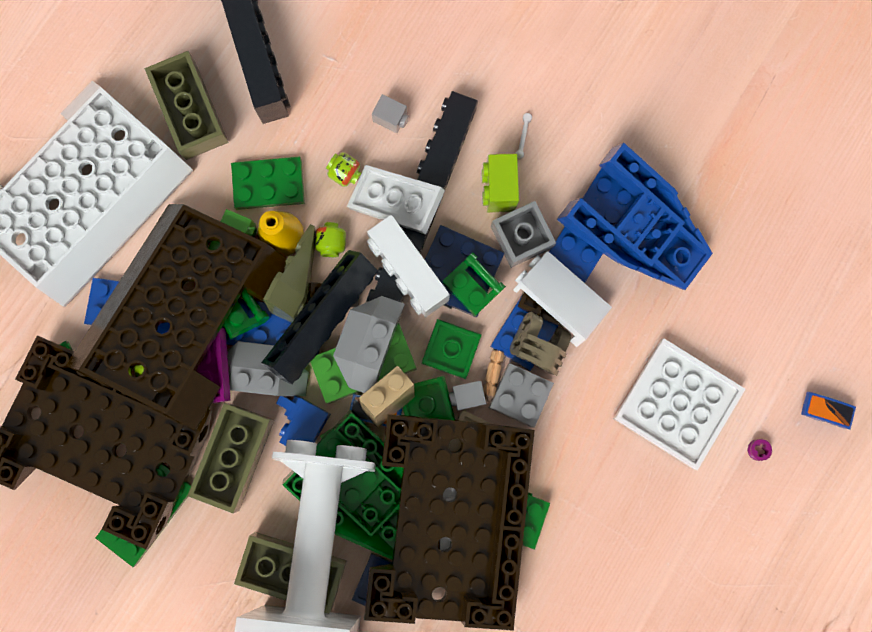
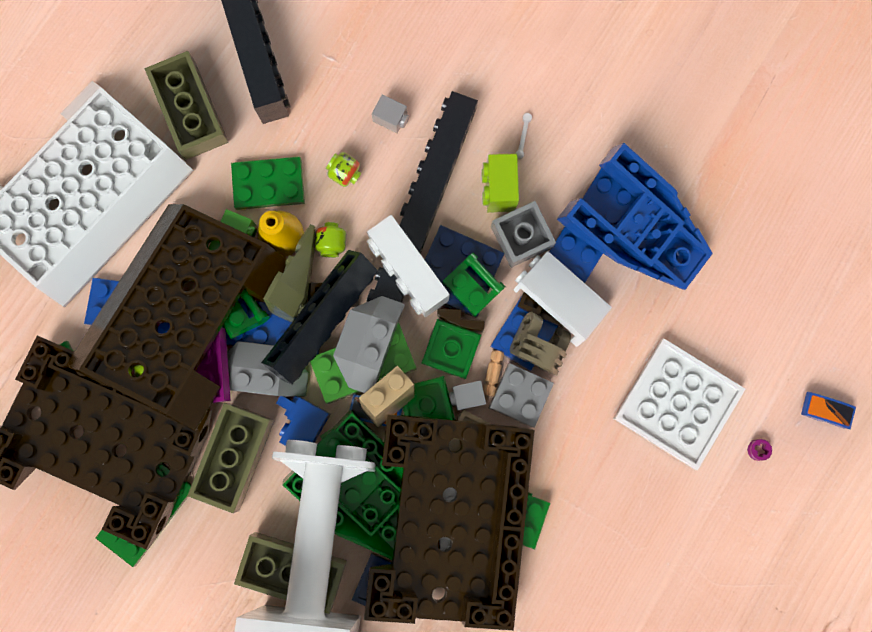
white plate [347,165,445,234] -> none
none -> dark brown slope [437,309,485,333]

